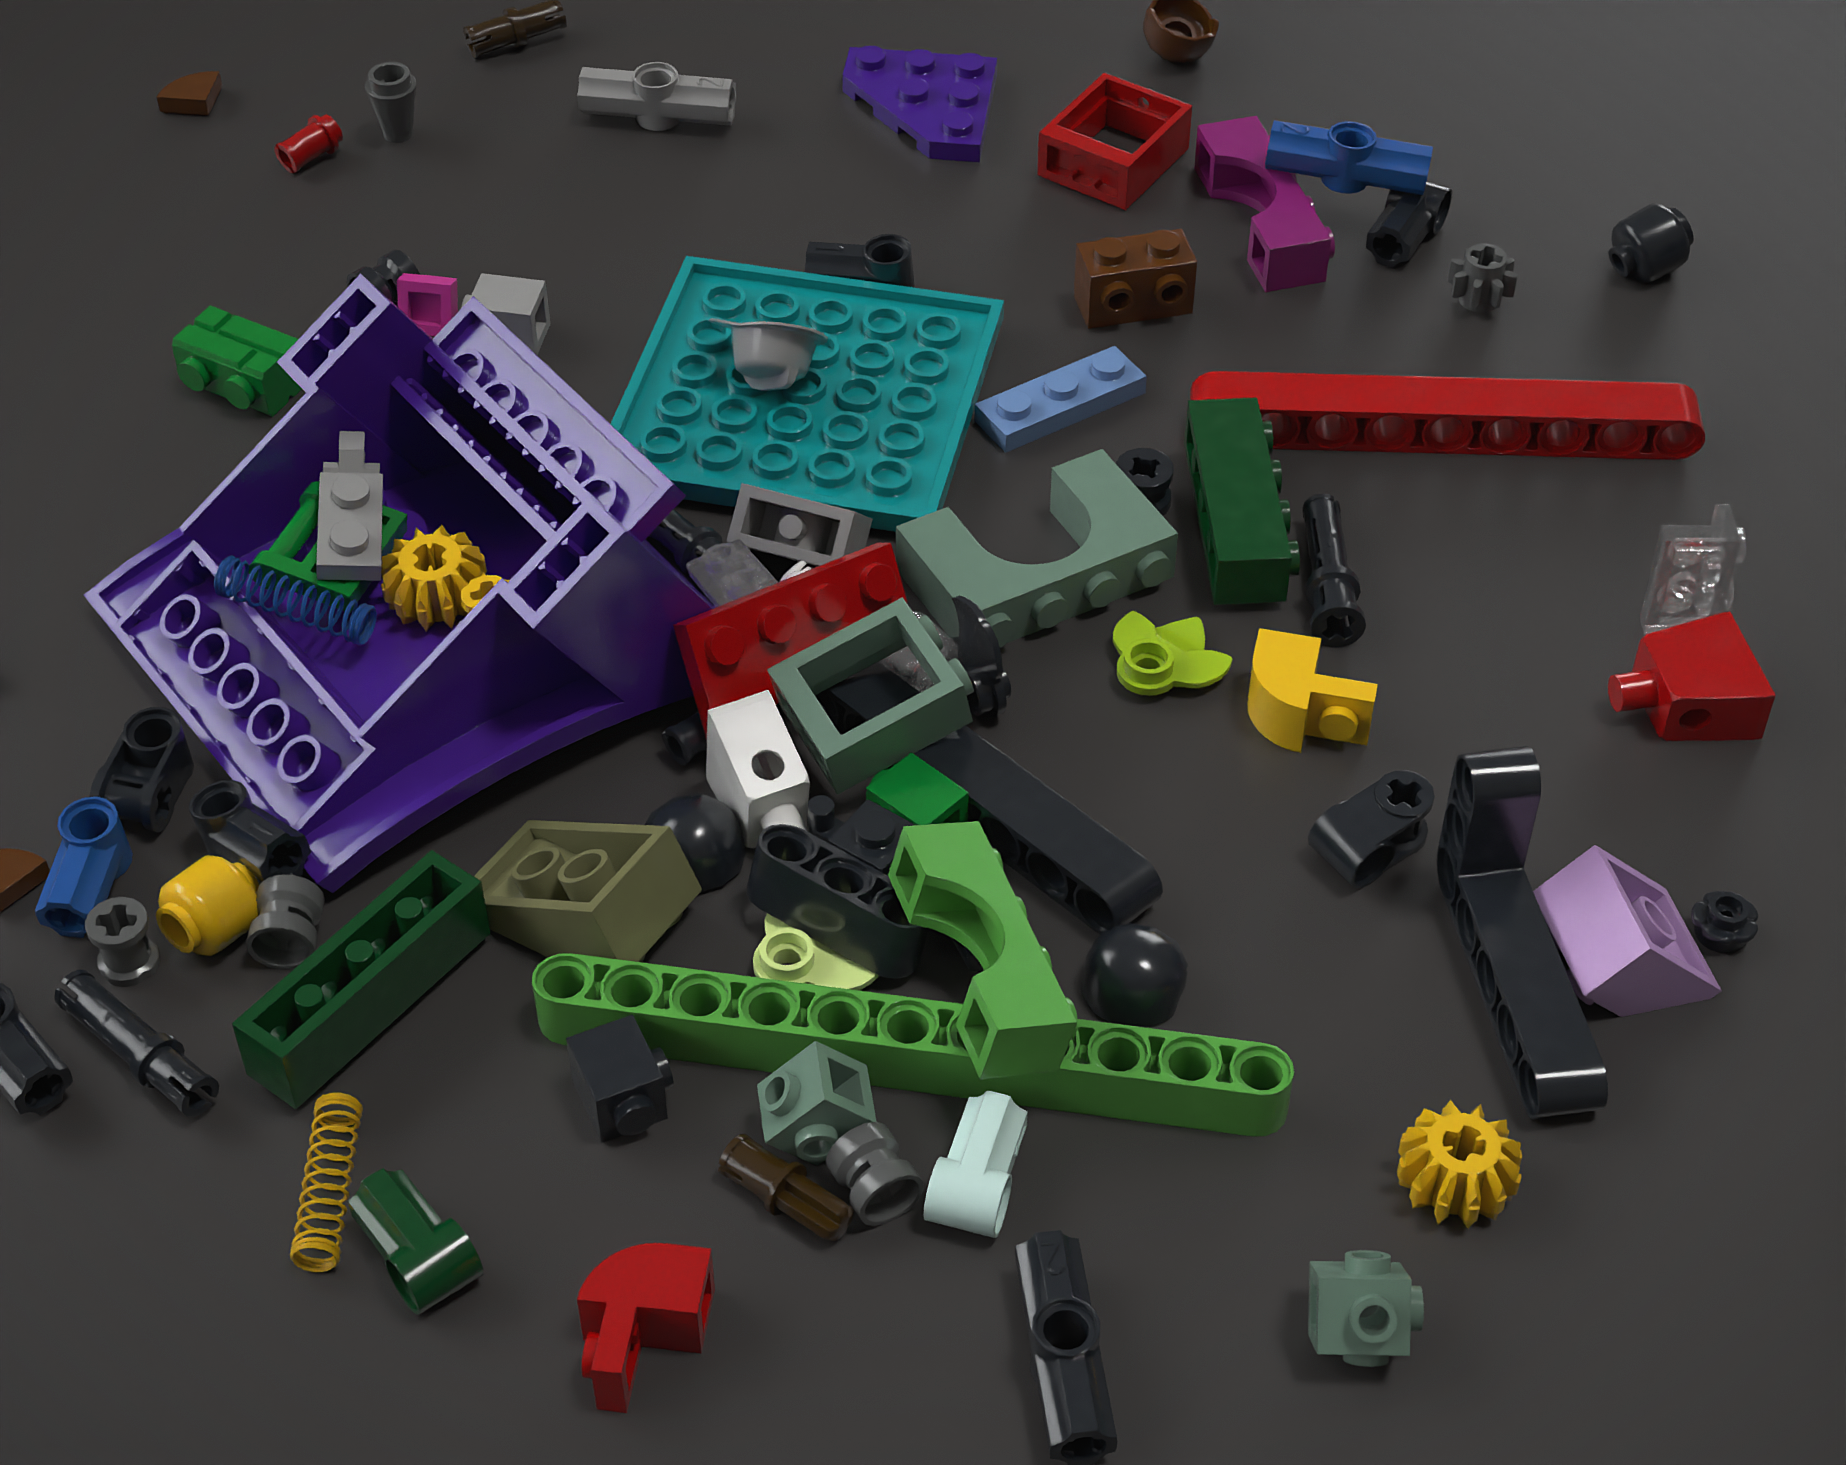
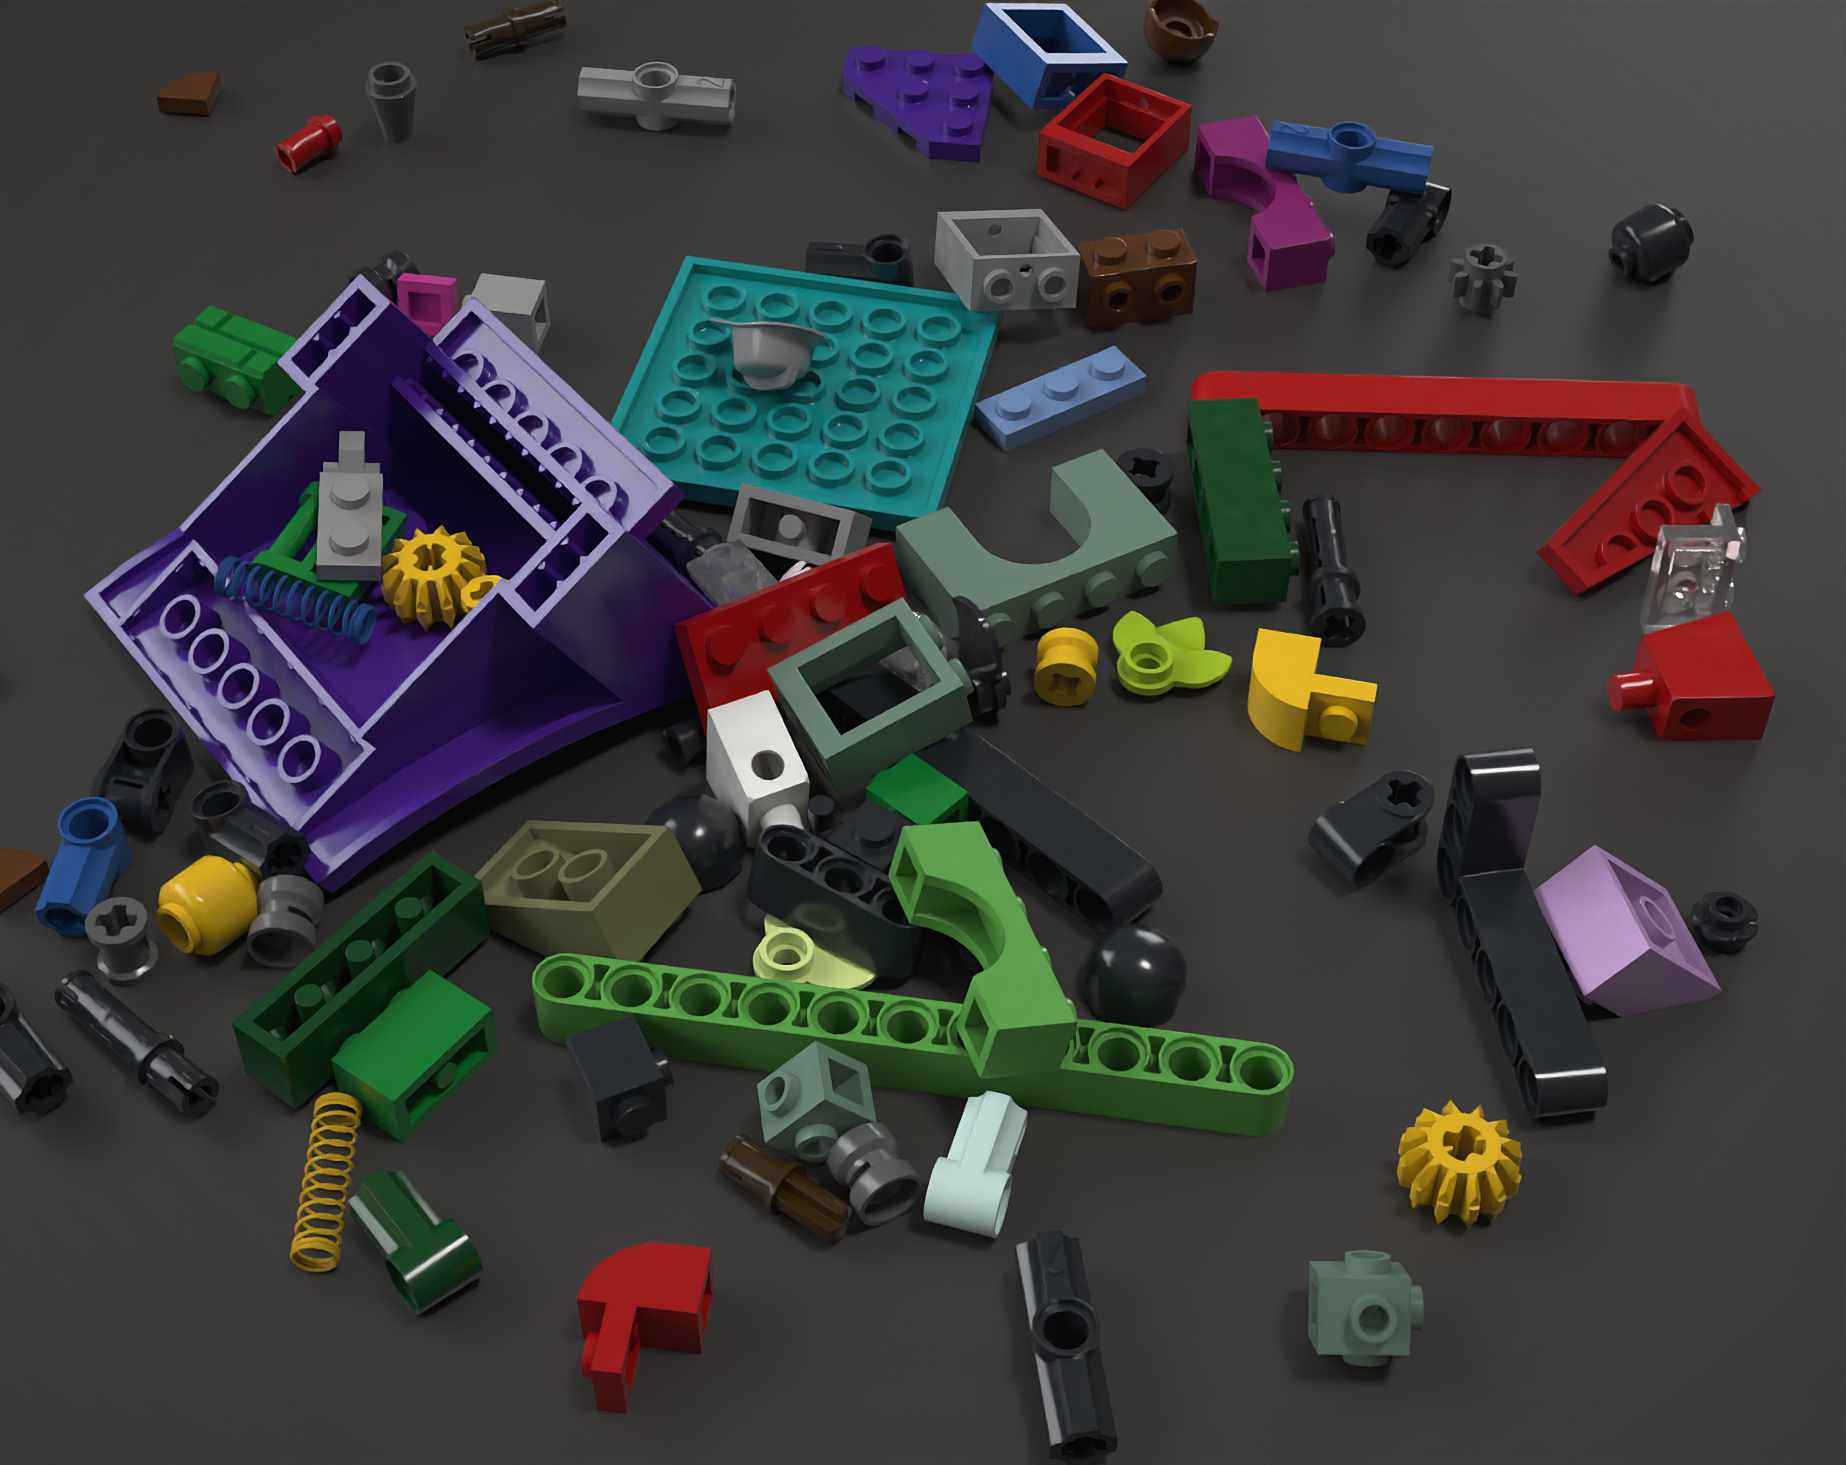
none -> green brick [331,969,499,1143]
none -> light grey window [934,209,1081,312]
none -> blue window [971,3,1128,109]
none -> yellow wheel [1034,627,1099,707]
none -> red wing [1536,406,1763,596]

